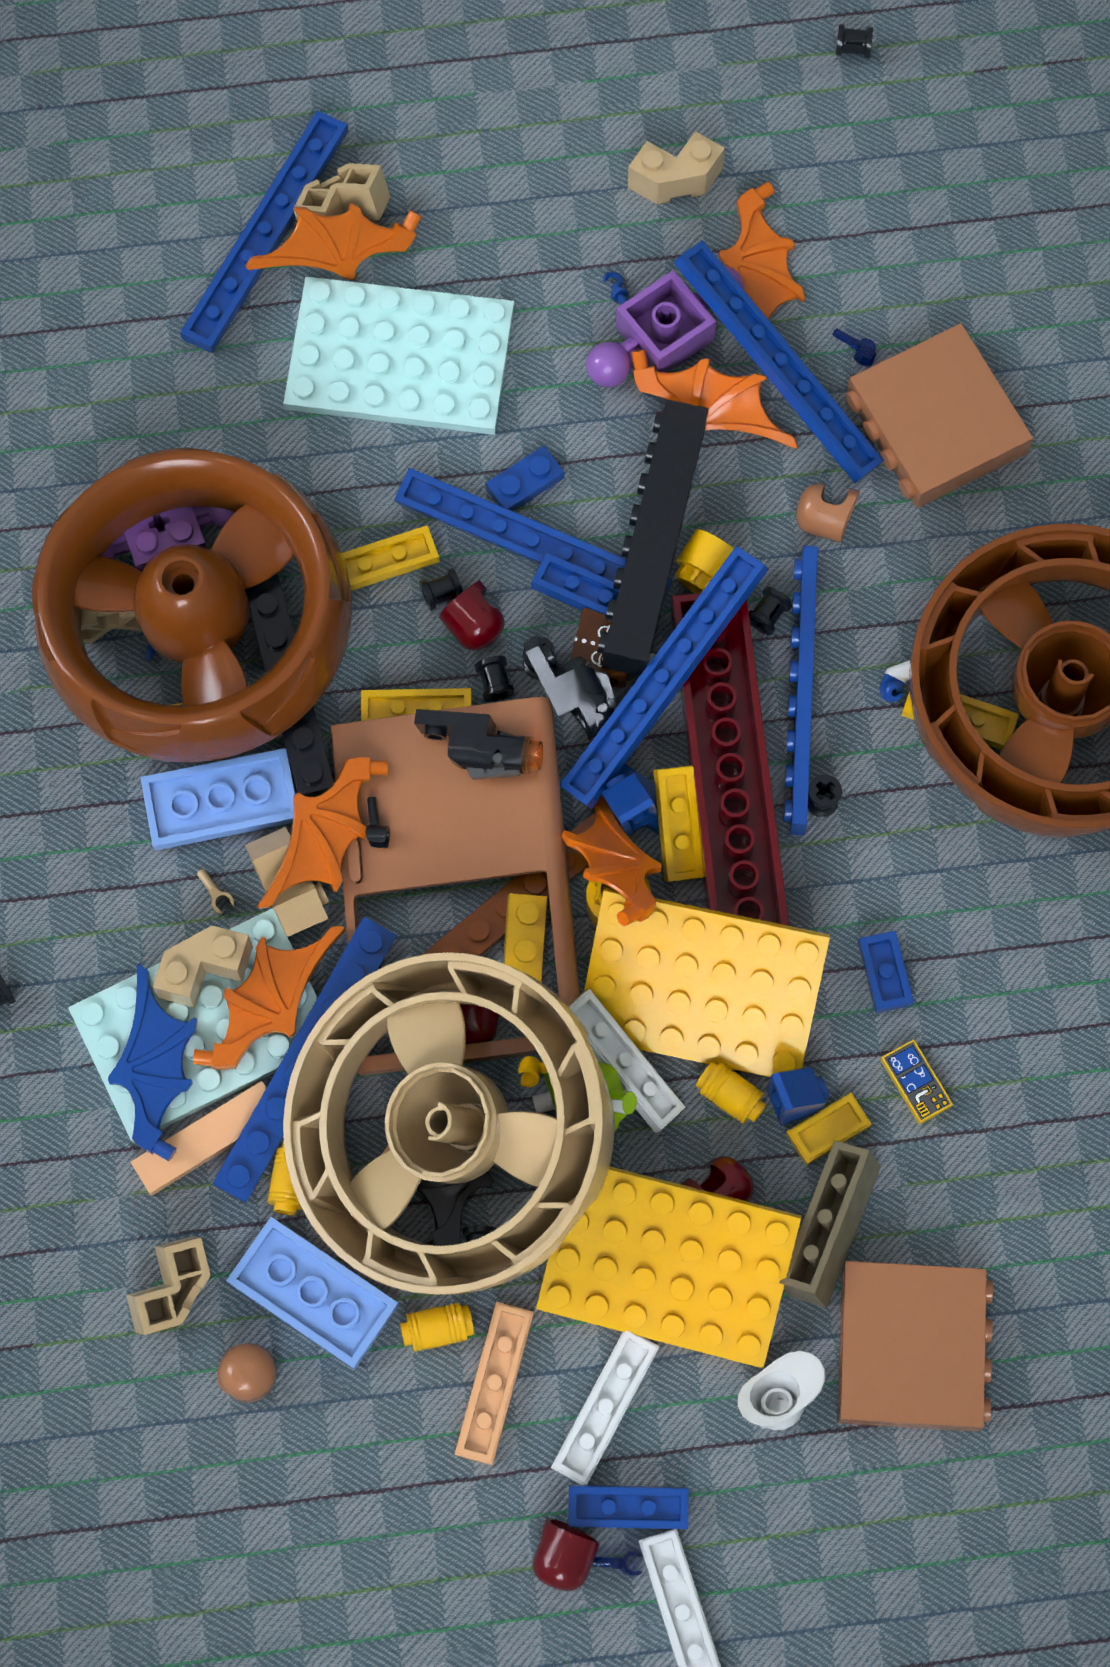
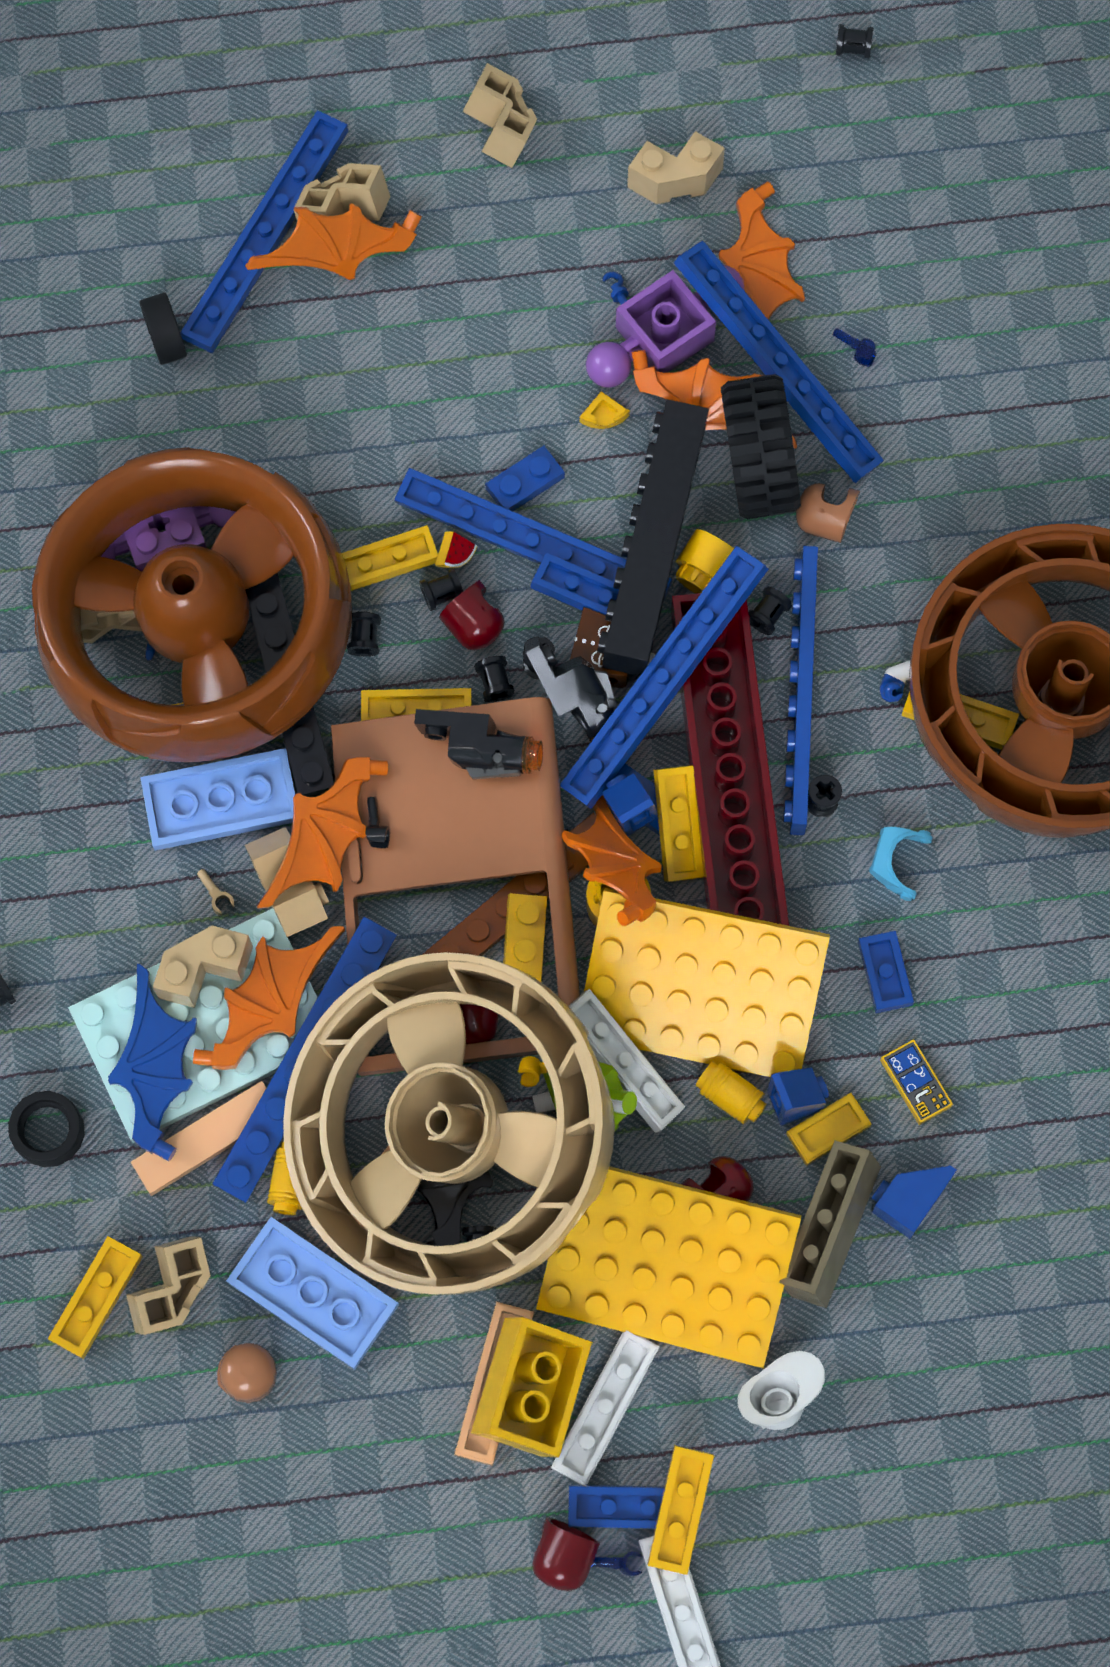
light aqua plate [283,276,514,435] -> none
yellow head [400,1302,474,1353] -> none
nougat brick [837,1261,993,1432] -> none
nougat brick [845,323,1033,508] -> none
none -> black tyre [8,1091,85,1167]
none -> yellow plate [48,1236,143,1360]
none -> black tyre [139,292,187,365]
none -> black bush [347,611,381,657]
none -> tile [435,532,477,568]
none -> tan brick [463,63,537,168]
none -> yellow brick [471,1317,592,1458]
none -> yellow tile [580,391,629,429]
none -> yellow plate [647,1445,714,1575]
none -> black tyre [721,374,801,519]
none -> medium azure helmet [869,827,933,901]
none -> blue slope [871,1165,957,1239]

